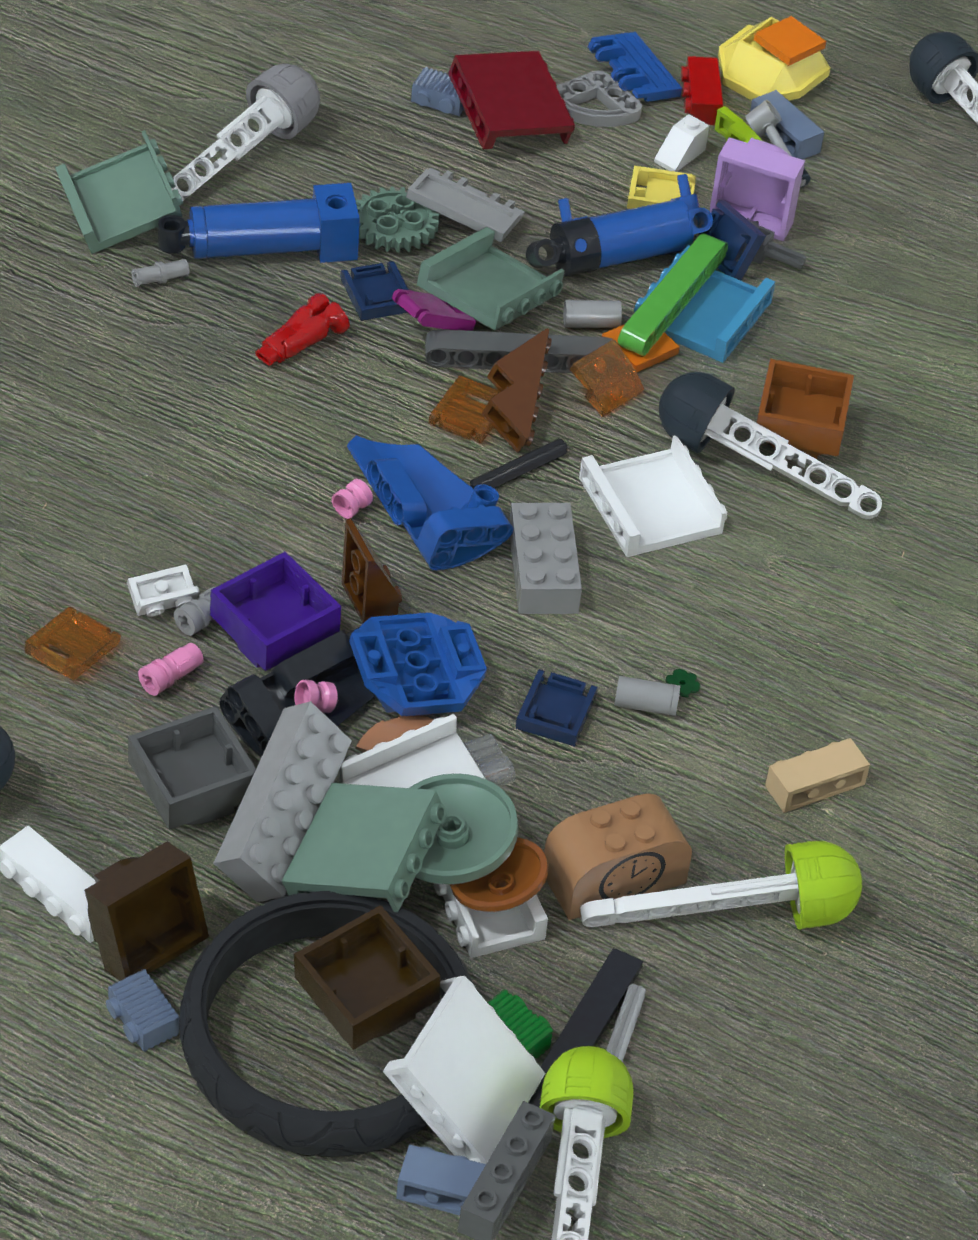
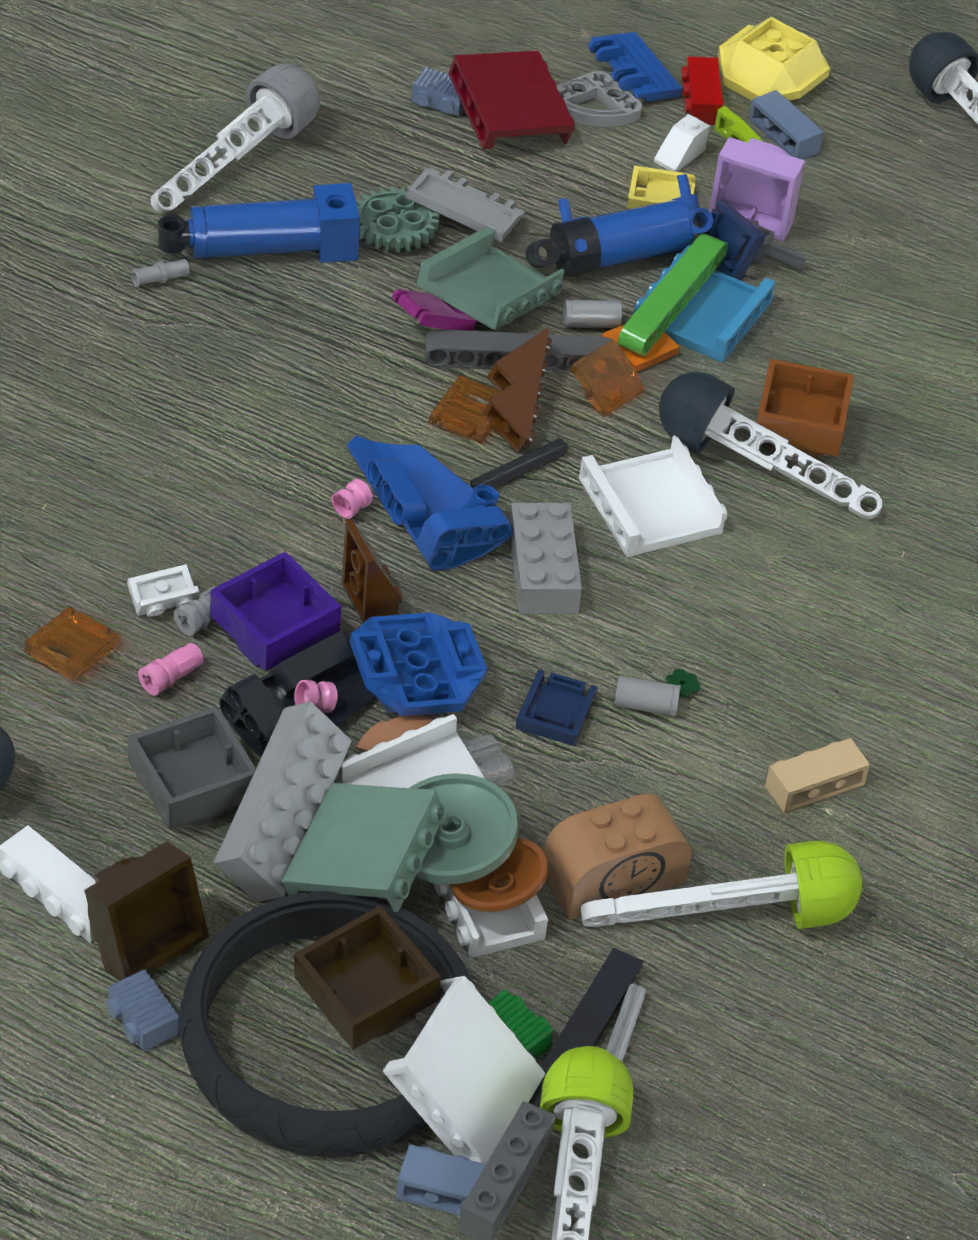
sand green panel [55,130,184,254] -> none
red piece [255,293,350,366] -> none
dark blue container [340,261,408,321] -> none
light grey piece [745,100,811,188] -> none
orange tile [754,16,826,66] -> none

